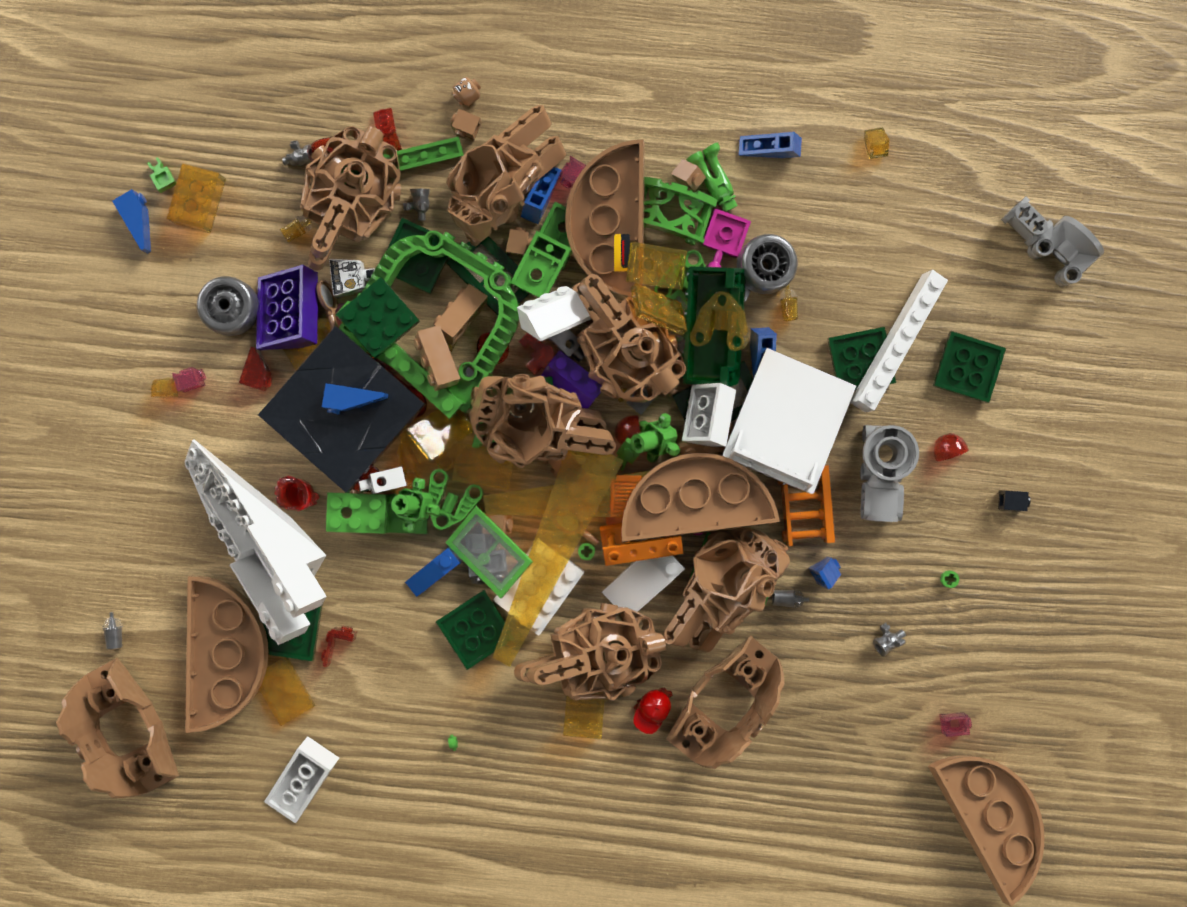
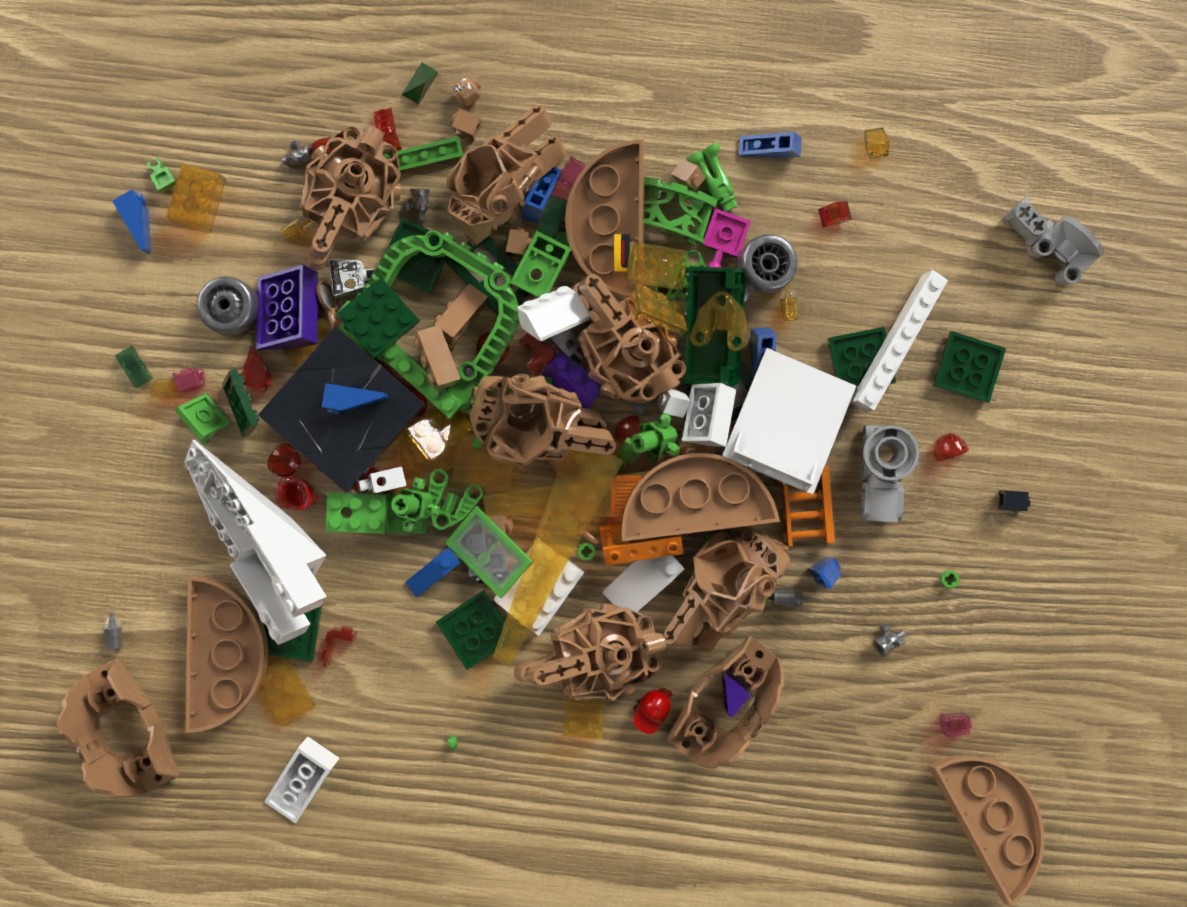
none -> clear green plate [115,345,153,388]
none -> bright green bracket [175,393,230,445]
none -> dark green plate [222,369,259,438]
none -> clear red helmet [267,443,302,477]
none -> dark green slope [402,62,438,105]
none -> clear green plate [537,195,568,238]
none -> white brick [657,389,691,418]
none -> dark purple slope [721,671,751,717]
none -> clear red brick [818,201,852,228]

